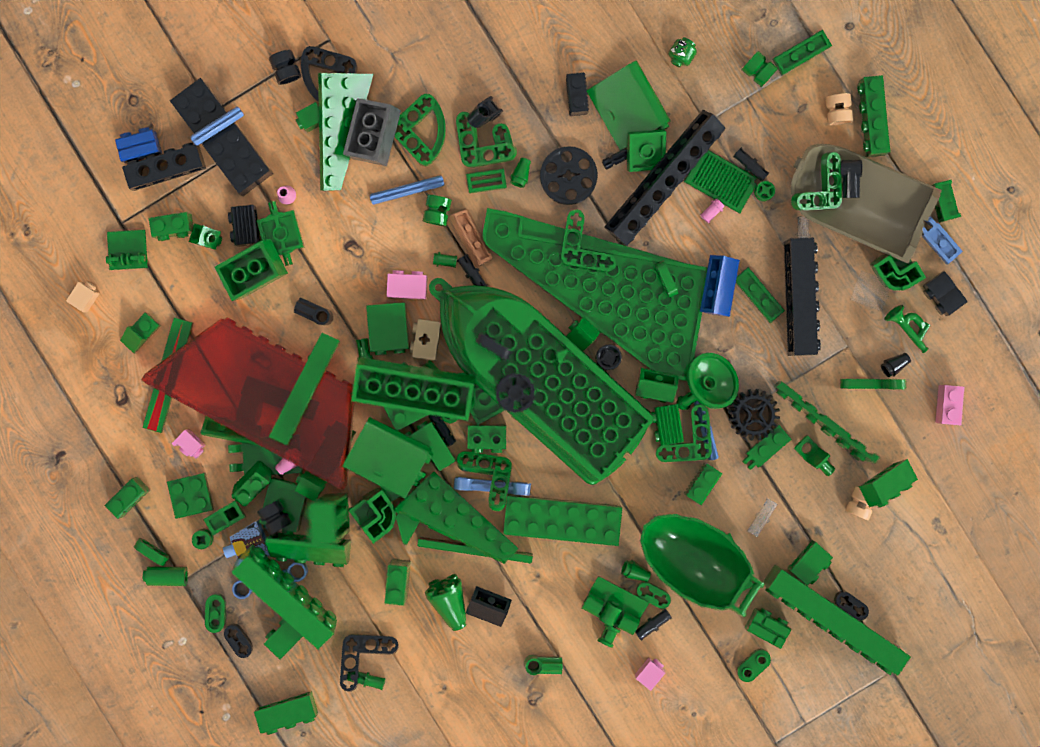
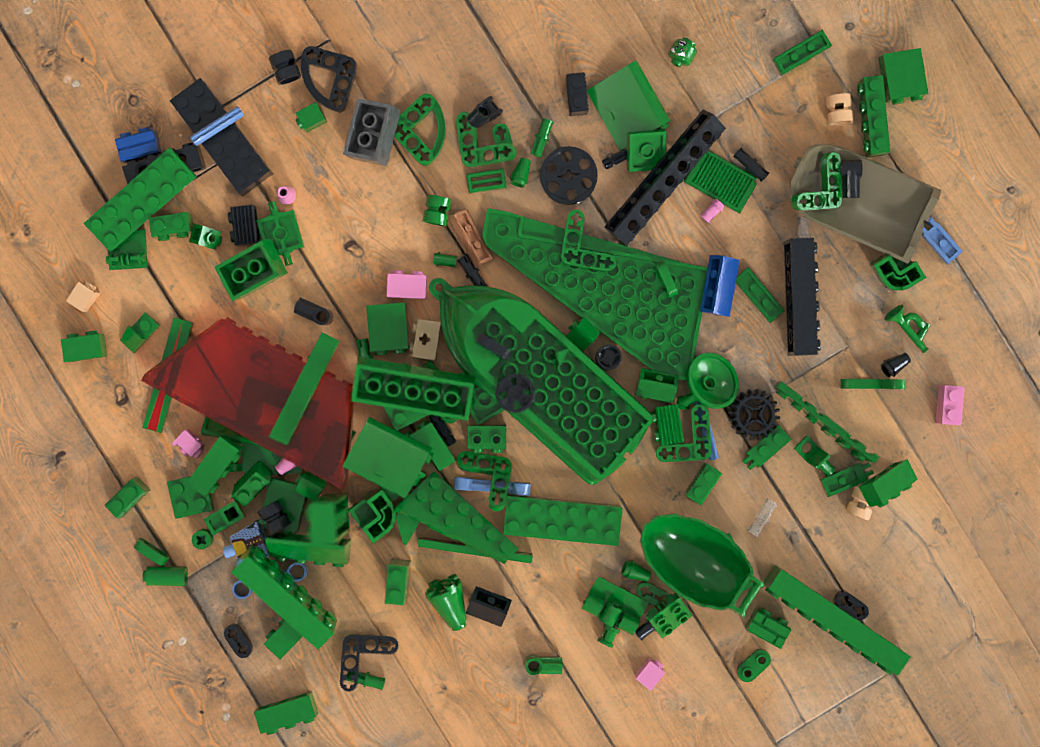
green plate [205,594,226,633] -> none
wing [318,73,374,191] -> none
medium blue axle [370,176,444,204] -> none
green wheel [741,51,778,87] -> none
green wheel [754,181,775,202] -> none
green brick [787,540,833,586] -> none
black brick [923,271,968,316] -> none
green hinge [931,179,961,223] -> none
none -> green brick [60,331,108,362]
none -> green plate [83,147,197,252]
none -> green brick [187,434,243,497]
none -> green axle [531,118,554,157]
none -> green hinge [645,593,692,639]
none -> green hinge [820,462,874,497]
none -> green brick [878,48,929,105]

